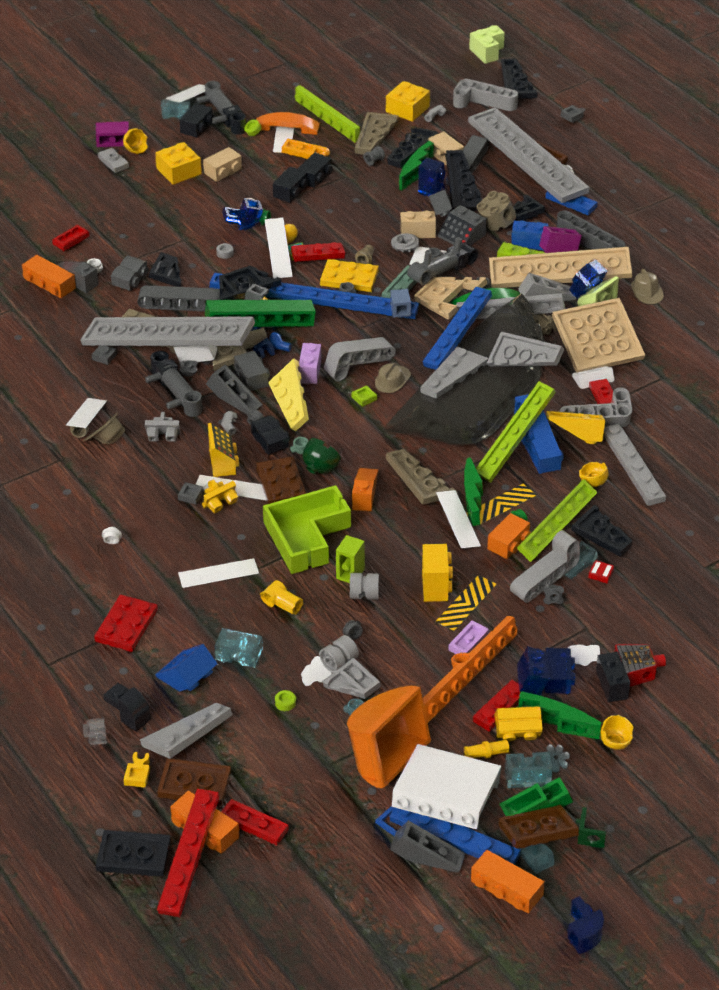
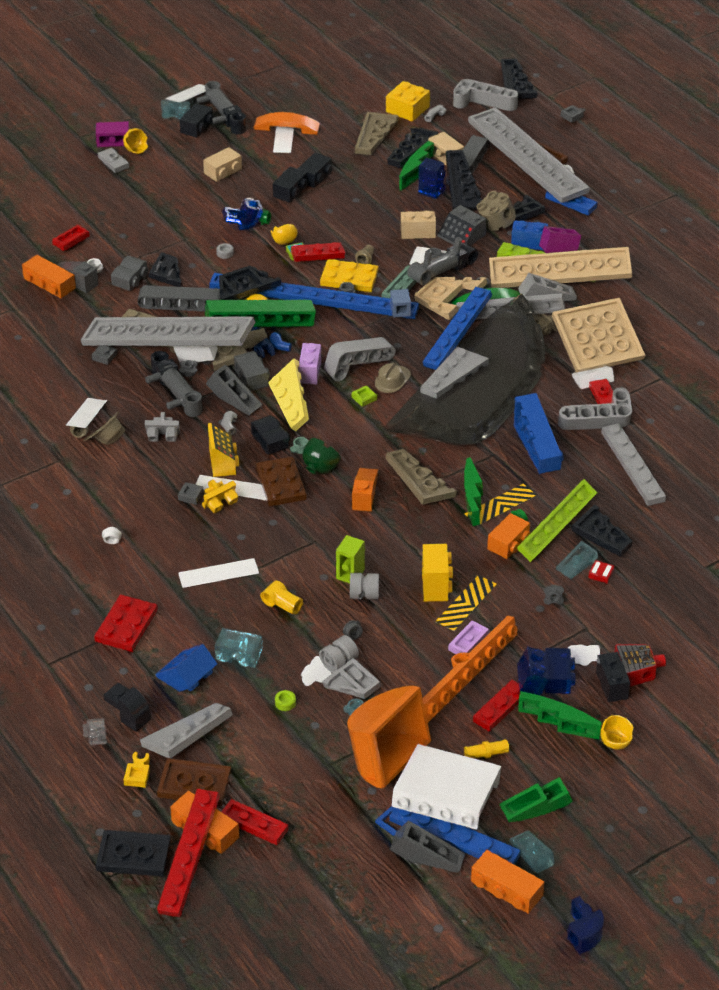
yellow brick [155,142,201,185] -> none
lime tile [244,120,261,136] -> none
dark grey slope [244,284,269,300] -> none
dark grey plate [246,410,264,425] -> none
lime piece [263,485,351,574] -> none
white sticker [265,218,293,279] -> none
light orange plate [282,138,330,159] -> none
lime plate [295,85,360,143] -> none
dark grey bush [363,146,385,166] -> none
light grey gear [391,233,419,253] -> none
dark grey slope [429,190,452,217] -> none
white sticker [436,490,481,548] -> none
yellowish green brick [470,25,504,64] -> none
lime plate [476,381,556,483] -> none
light grey wing [486,332,564,367] -> none
yellow brick [495,706,542,741] -> none
reddish brown plate [499,805,579,849] -> none
clear light blue brick [505,752,552,788] -> none
light grey beam [510,530,580,603] -> none
dark grey plant [541,744,570,773] -> none
yellow slope [546,411,605,444] -> none
dark grey beam [556,211,625,250] -> none
clear blue brick [569,260,608,299] -> none
dark green bracket [575,807,606,848] -> none
yellowish green slope [577,276,619,306] -> none
yellow hair [579,462,608,487] -> none
dark tan piece [631,269,664,305] -> none

